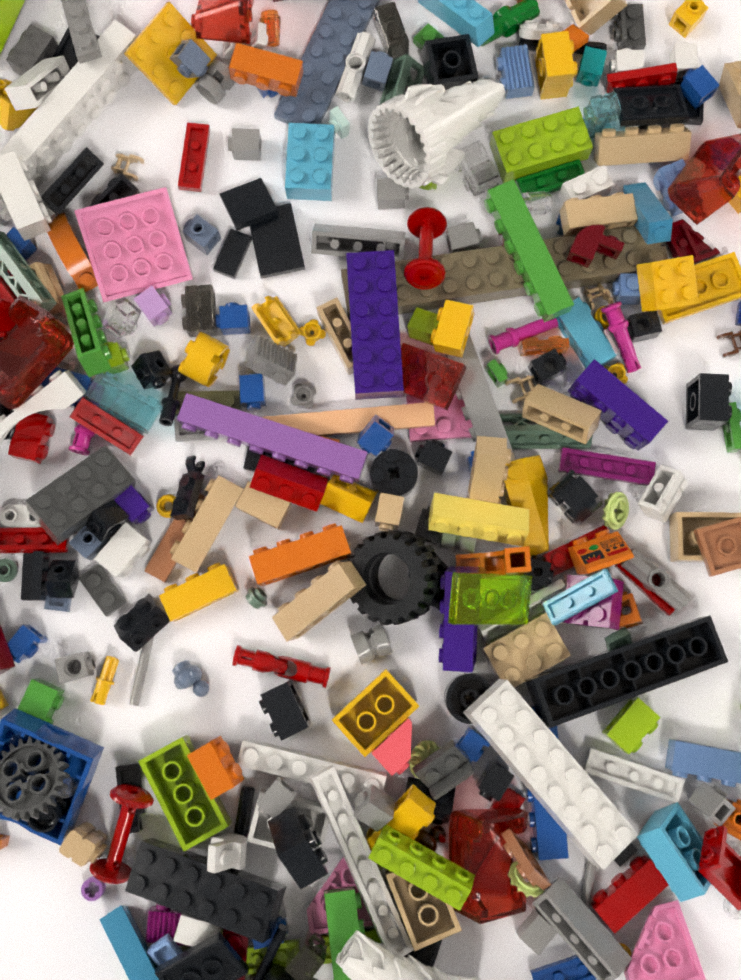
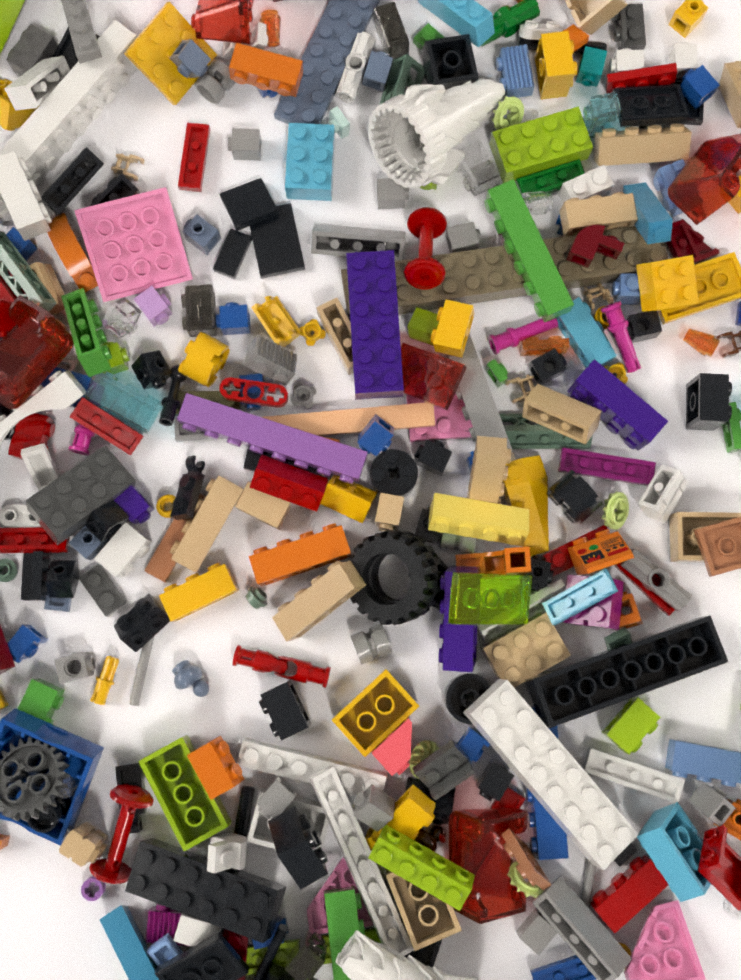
none -> white tile [21,443,60,491]
none -> red beam [219,377,289,408]
none -> yellowish green gear [491,96,524,130]
none -> clear orange cone [683,328,720,357]

